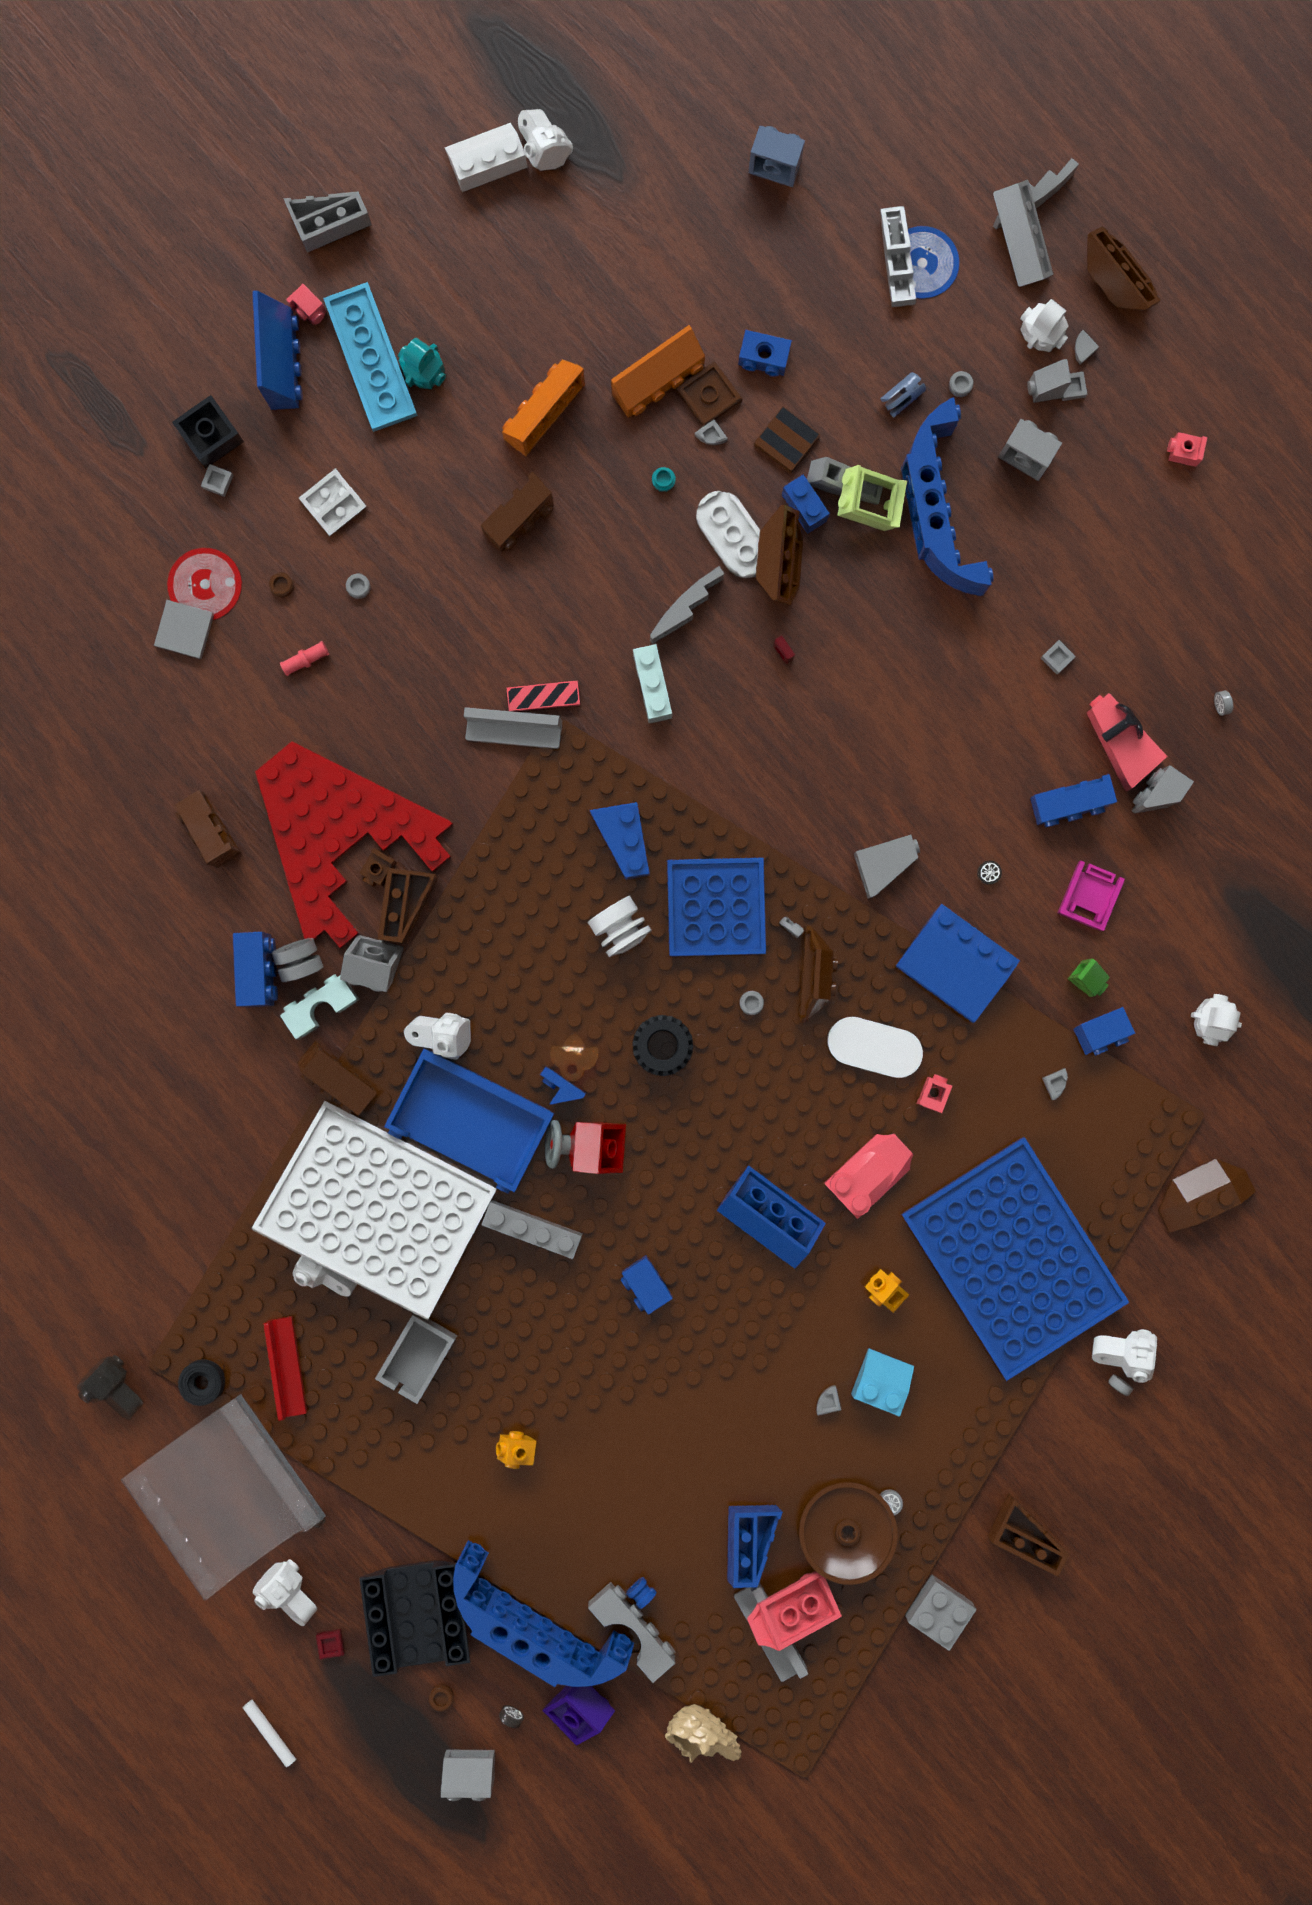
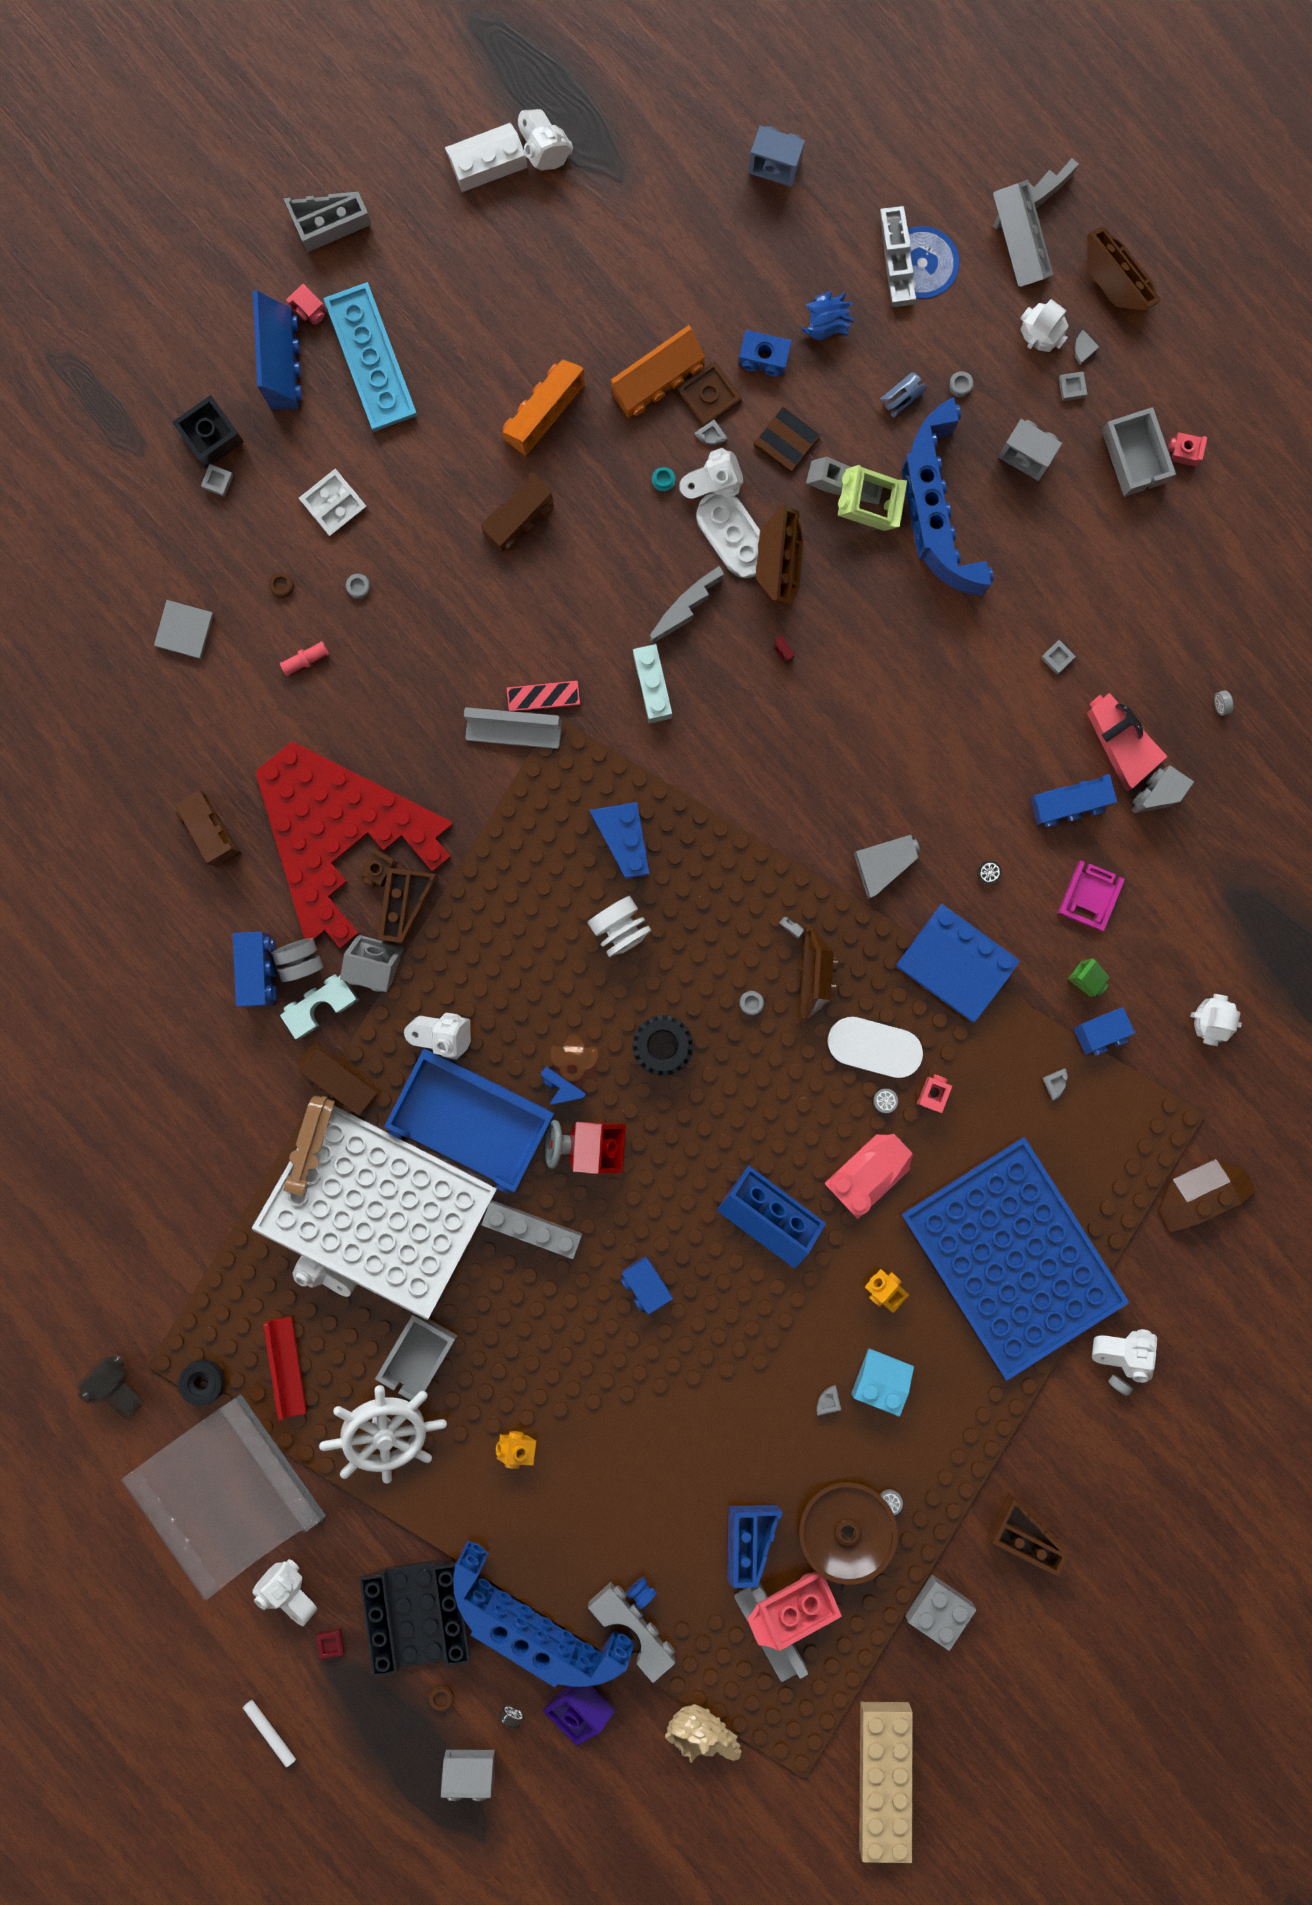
red piece [167,548,242,620] -> none
teal piece [398,337,446,389] -> none
blue plate [667,858,766,956] -> none
blue brick [782,474,830,534] -> none
light grey slope [1027,359,1071,403] -> none
none -> medium nougat piece [283,1095,335,1196]
none -> white piece [319,1385,447,1484]
none -> white piece [680,448,743,498]
none -> blue hair [801,291,855,340]
none -> tan brick [859,1702,913,1863]
none -> light grey tile [873,1089,898,1113]
none -> light grey piece [1101,407,1176,497]

